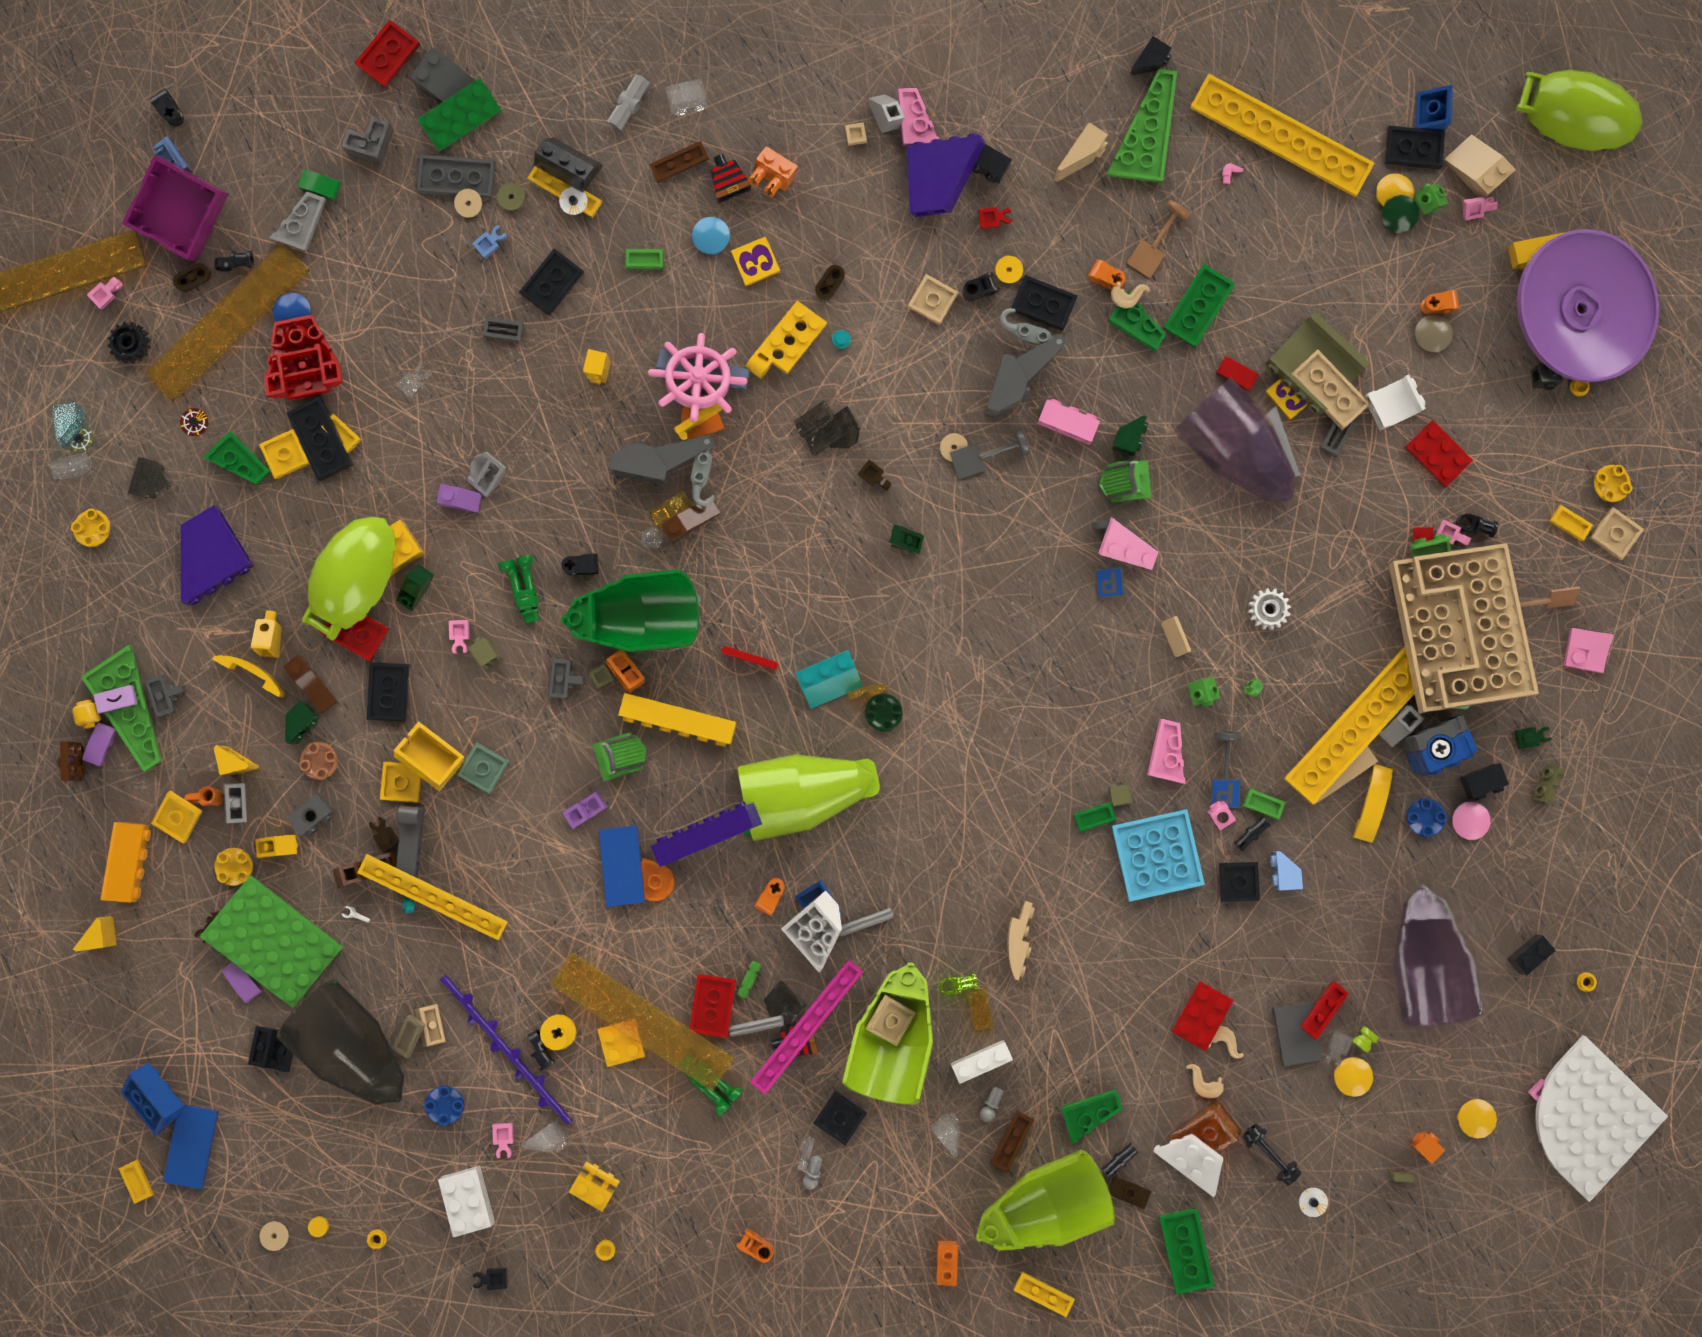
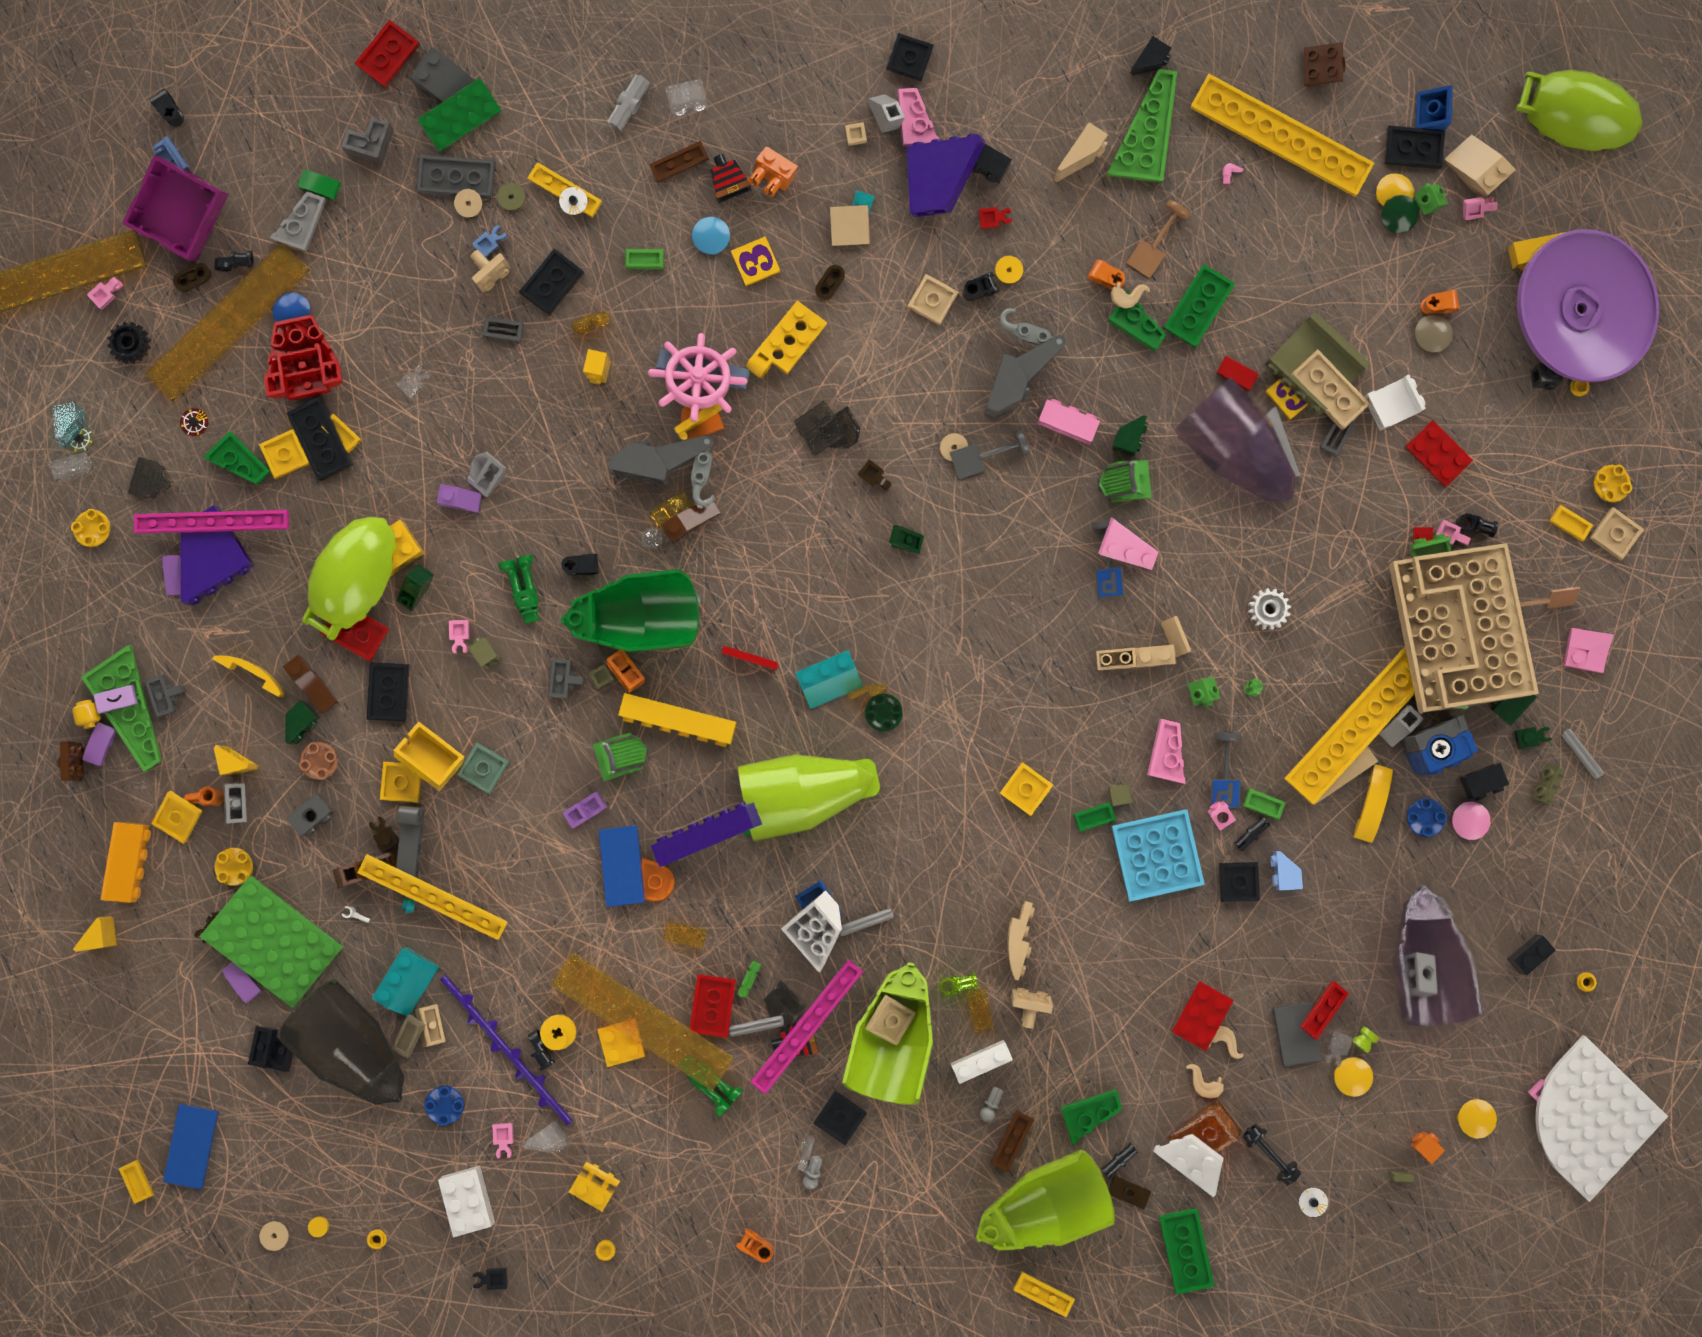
blue slope [121,1062,184,1136] -> none
yellow torso [251,611,282,658] -> none
yellow slope [255,835,298,858] -> none
black slope [534,137,603,193] -> none
orange piece [754,878,785,916] -> none
teal plate [832,330,851,349] -> none
clear slope [929,1110,960,1158] -> none
orange brick [936,1241,958,1286] -> none
black tile [1012,275,1078,331] -> none
none -> dark pink tile [134,510,290,534]
none -> medium lavender slope [162,555,181,595]
none -> teal slope [371,947,440,1016]
none -> tan plate [470,250,511,293]
none -> clear yellow slope [571,312,611,334]
none -> clear yellow slope [663,921,707,949]
none -> tan tile [830,205,870,246]
none -> teal plate [852,190,875,216]
none -> black plate [886,33,934,82]
none -> yellow plate [1000,762,1053,816]
none -> tan plate [1011,988,1053,1028]
none -> tan slope [1096,645,1176,670]
none -> reddish brown plate [1304,42,1346,87]
none -> light grey brick [1404,952,1438,998]
none -> dark green brick [1490,695,1537,726]
none -> light grey axle [1561,729,1604,779]

